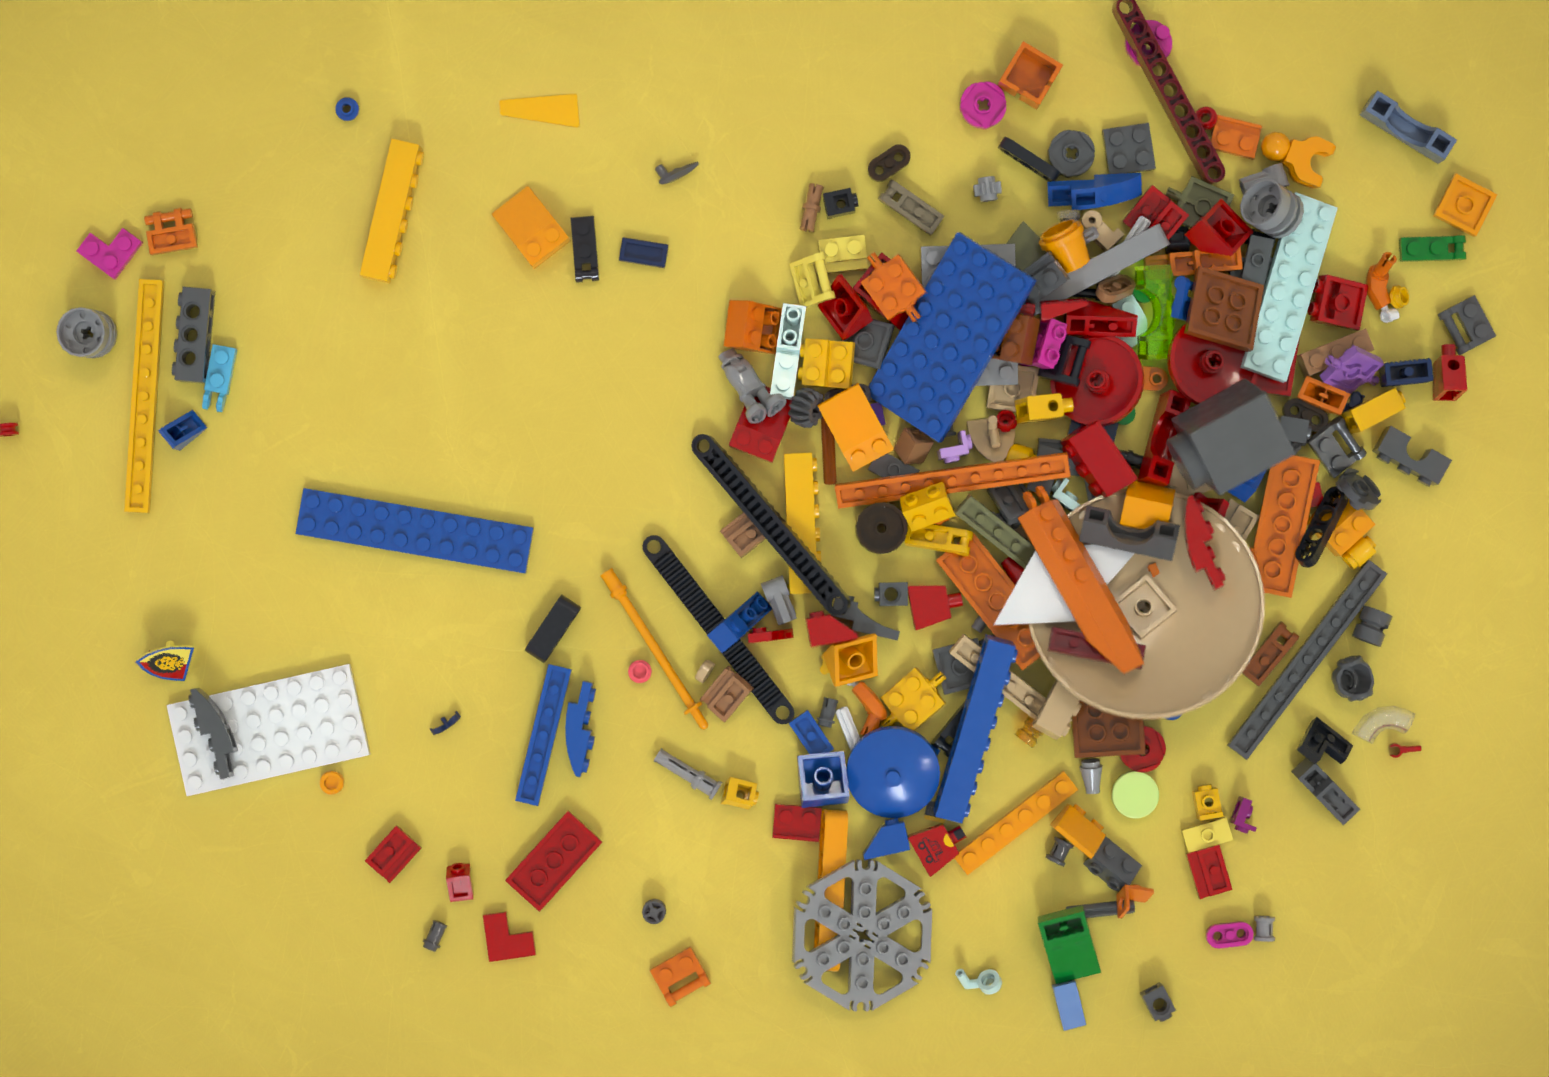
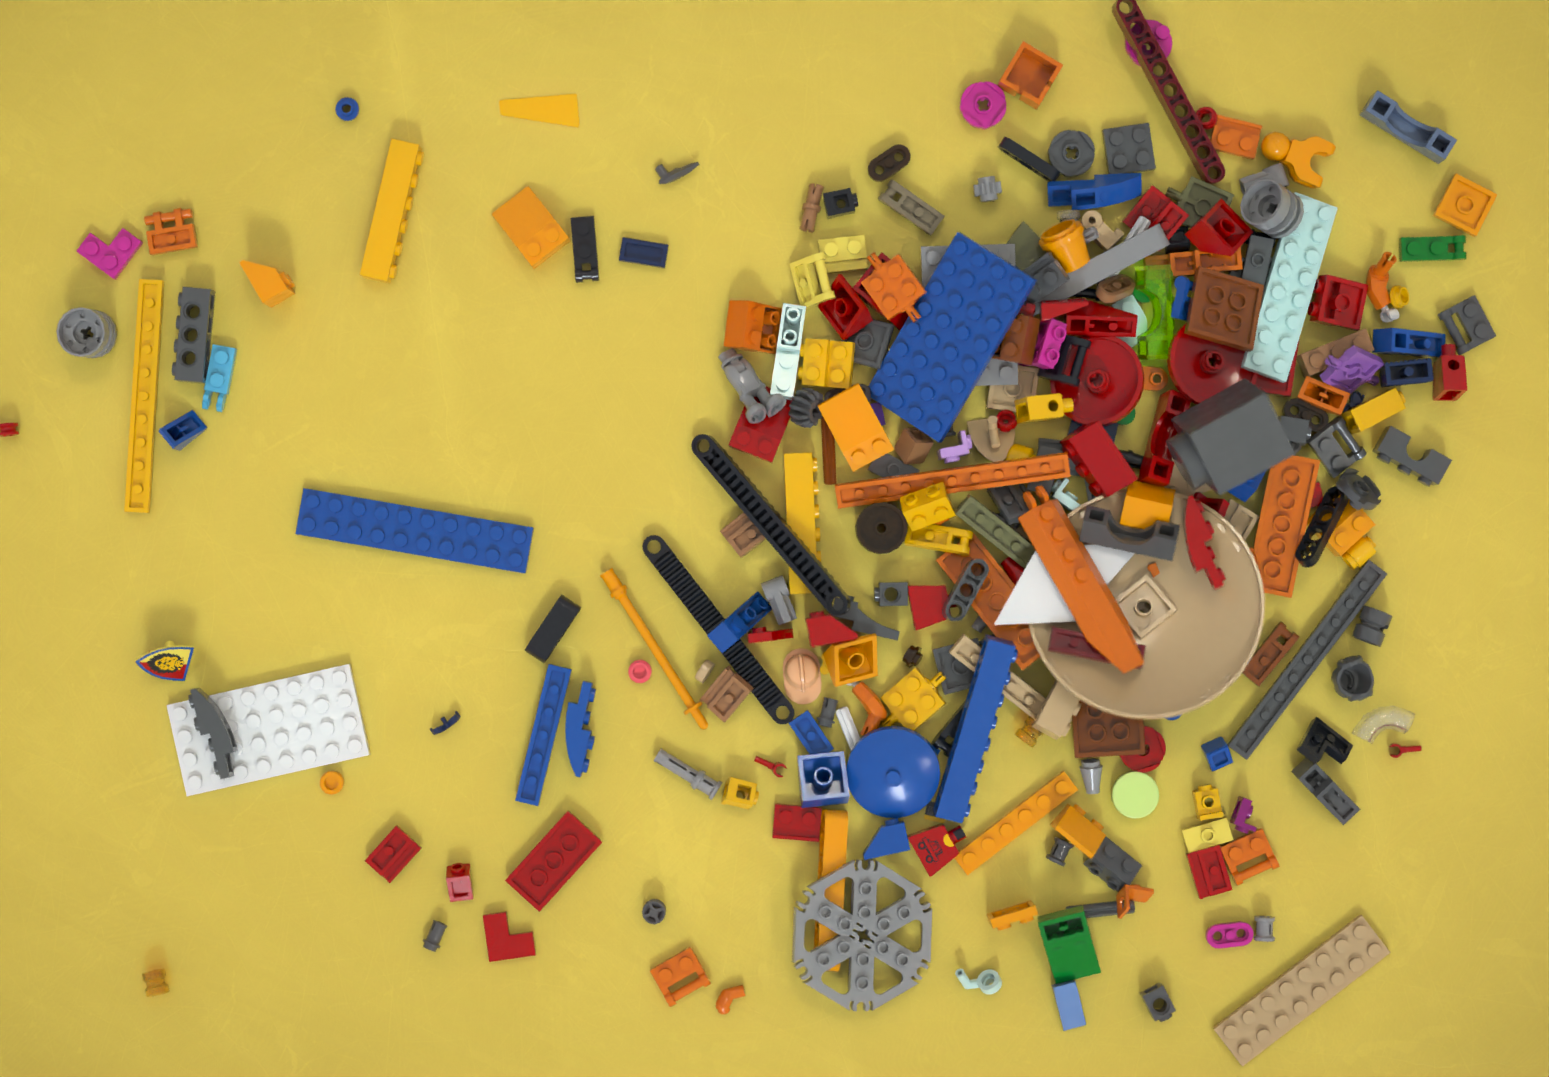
none -> clear yellow wheel [142,968,170,997]
none -> light orange slope [239,260,295,308]
none -> orange arm [716,985,745,1014]
none -> red hand [754,756,787,777]
none -> light nougat piece [783,648,822,705]
none -> dark brown plate [902,645,923,668]
none -> dark grey beam [942,559,989,621]
none -> light orange plate [986,900,1038,931]
none -> blue slope [1201,737,1233,772]
none -> tan plate [1213,915,1390,1067]
none -> orange plate [1220,828,1280,886]
none -> blue slope [1372,328,1446,357]

